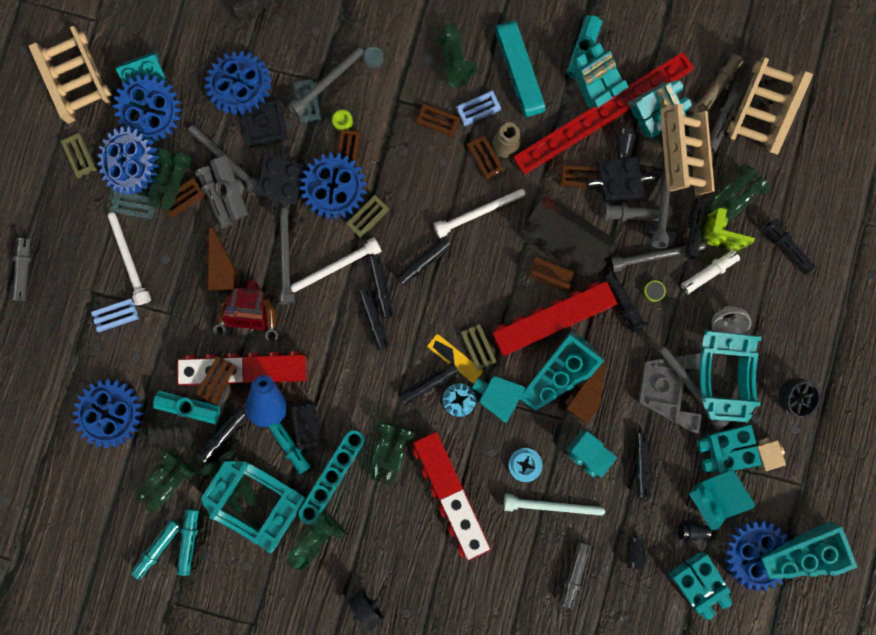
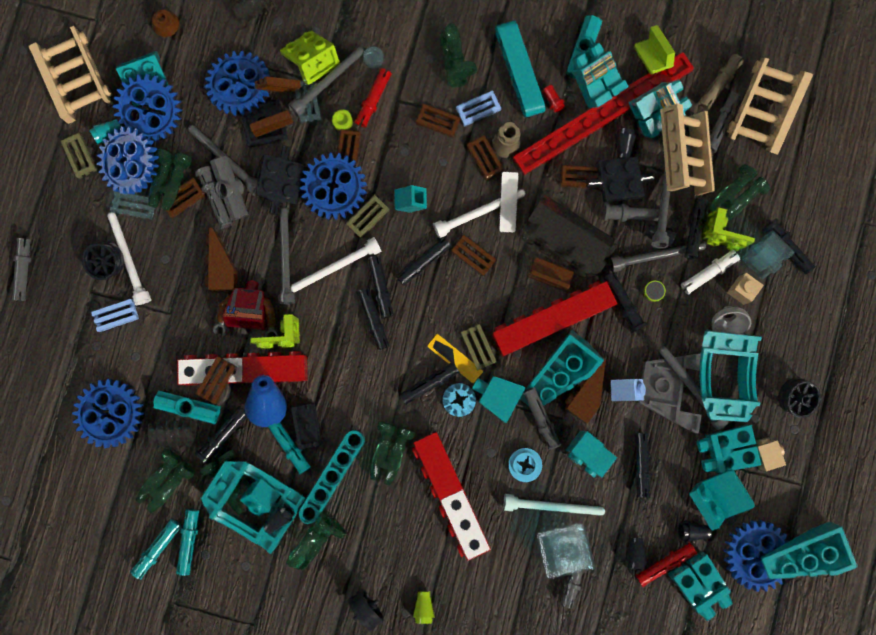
none -> black wheel [82,241,124,280]
none -> teal cone [89,119,121,144]
none -> reddish brown cone [152,10,179,37]
none -> teal brick [240,479,280,516]
none -> reddish brown tile [250,110,294,137]
none -> lime bracket [251,314,300,349]
none -> reddish brown tile [254,76,301,93]
none -> black cone [263,502,295,534]
none -> lime bracket [280,31,340,85]
none -> red pin [355,68,392,128]
none -> teal brick [394,185,427,213]
none -> lime cone [413,592,434,624]
none -> reddish brown tile [451,235,496,277]
none -> white sticker [499,172,518,232]
none -> dark grey pin [523,387,561,450]
none -> clear light blue brick [537,524,595,578]
none -> red pin [541,85,565,112]
none -> light blue brick [611,379,646,401]
none -> lime panel [634,25,675,74]
none -> red pin [635,542,697,587]
none -> tan brick [727,273,764,305]
none -> clear light blue brick [742,231,794,280]

